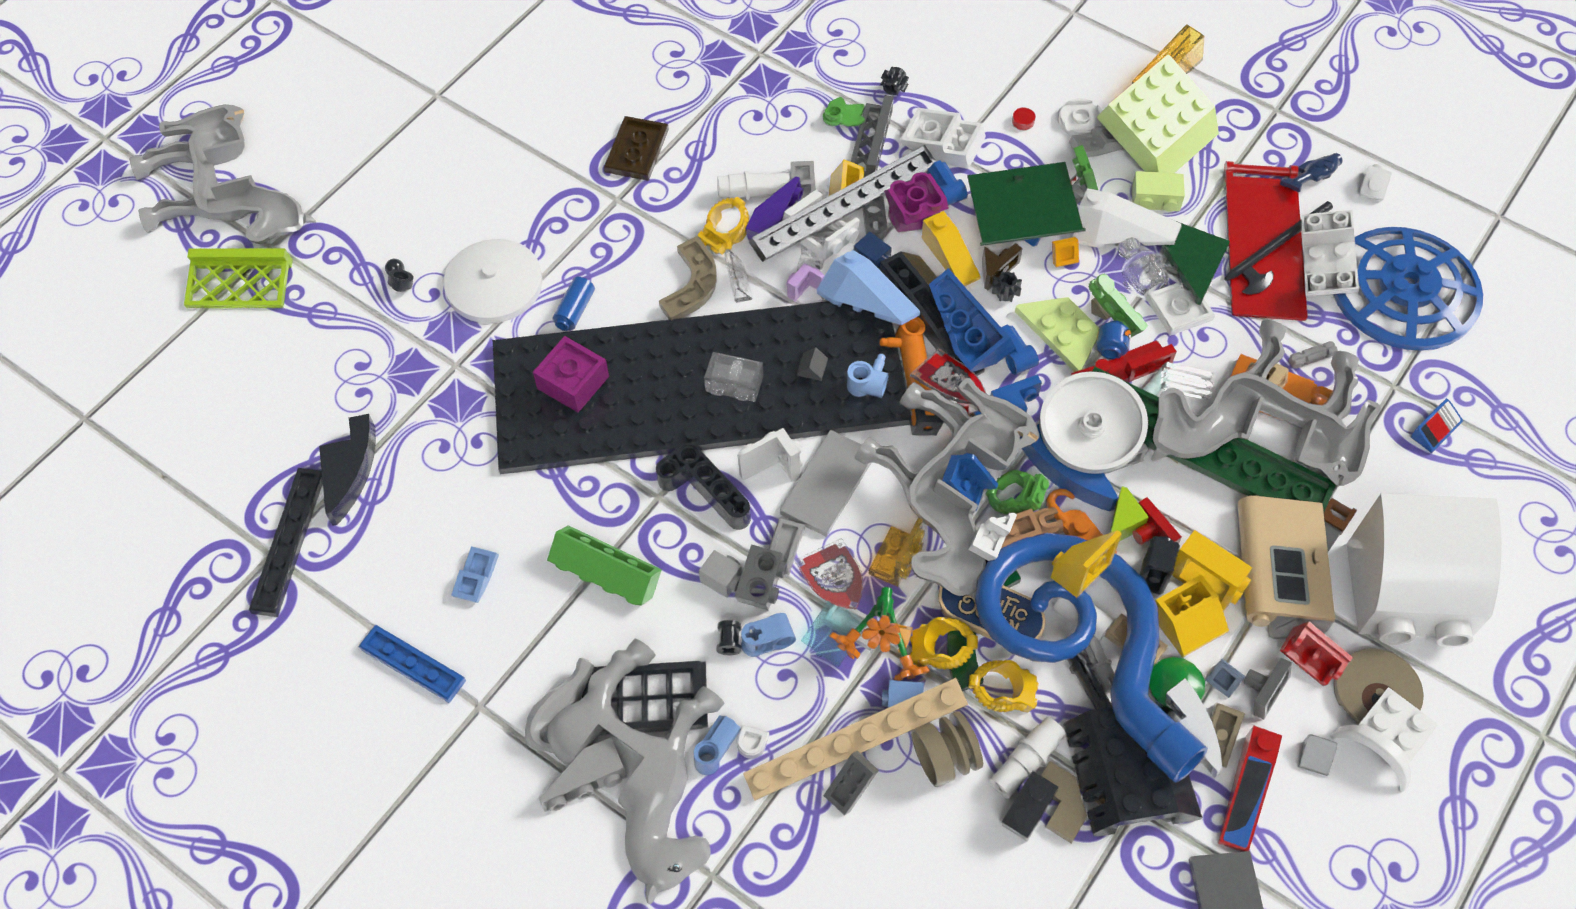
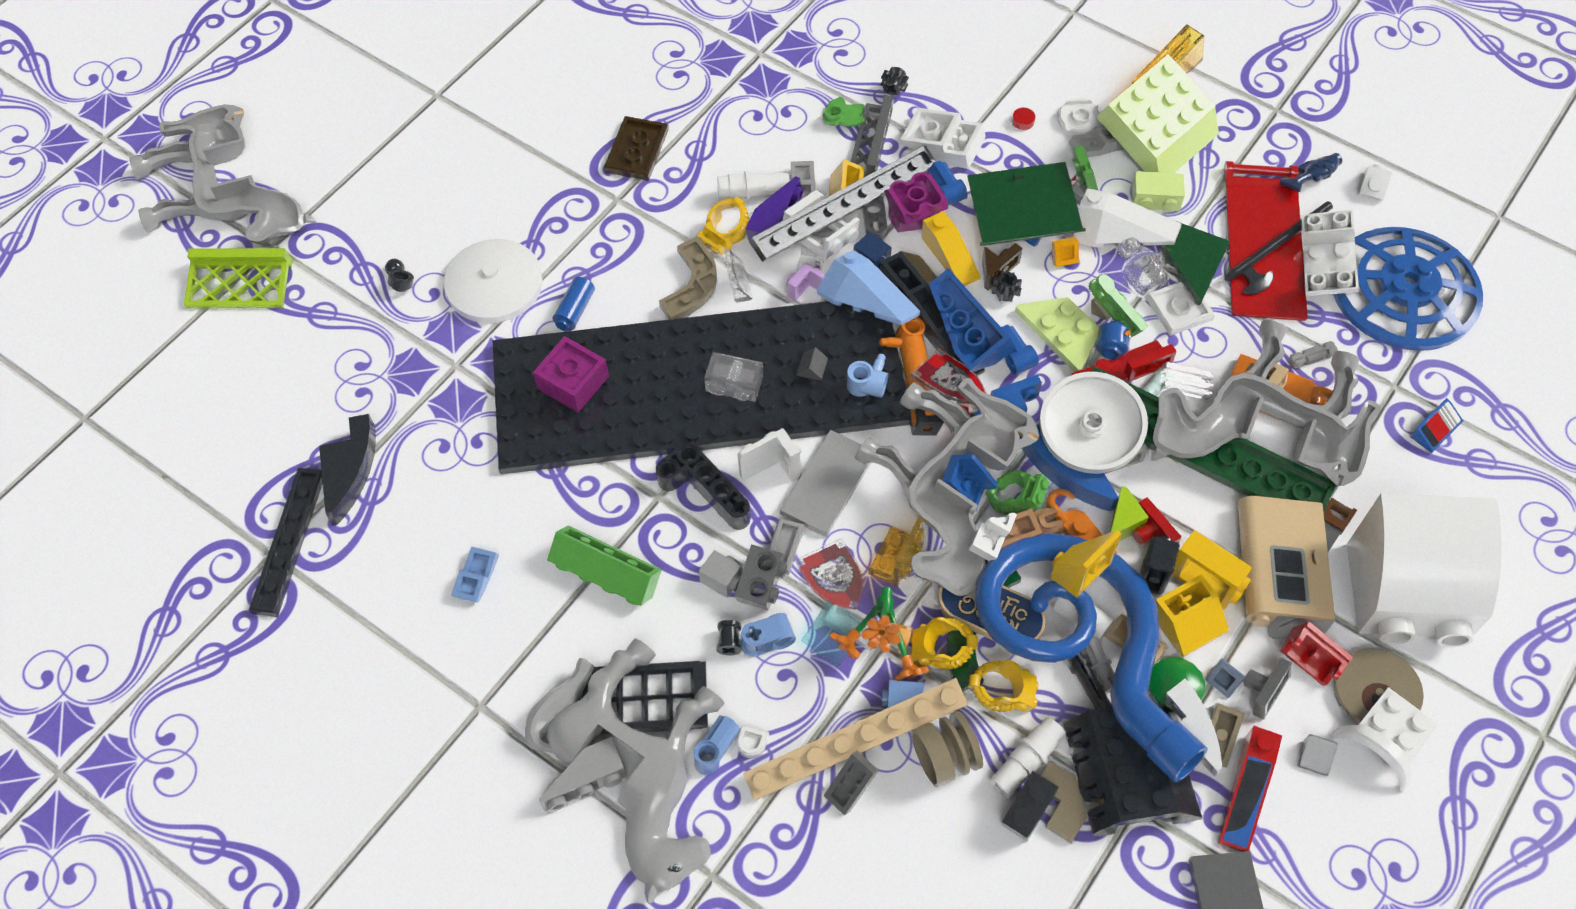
blue tile [358,624,466,703] -> none

